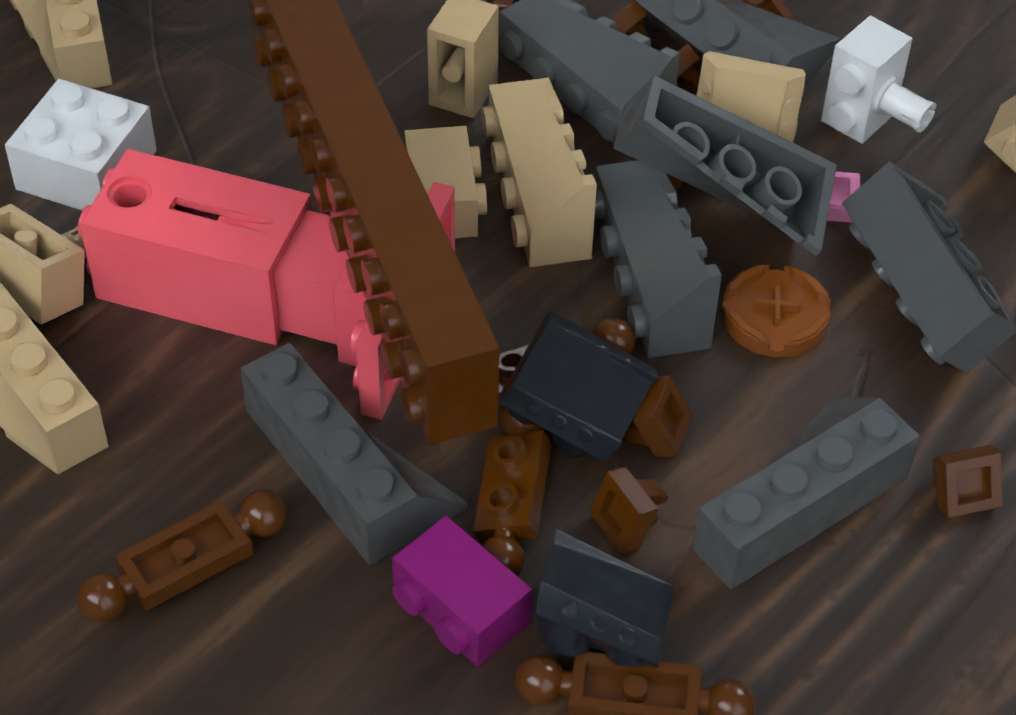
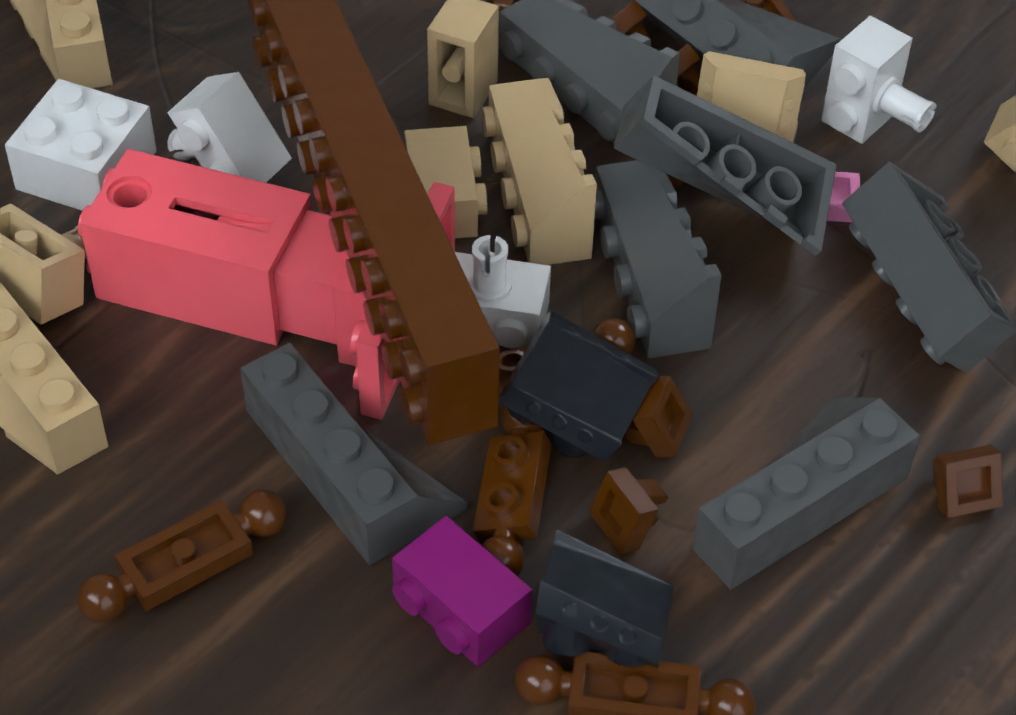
dark orange tile [721,264,831,358] -> none
none -> white brick [167,72,292,183]
none -> white brick [455,235,551,348]

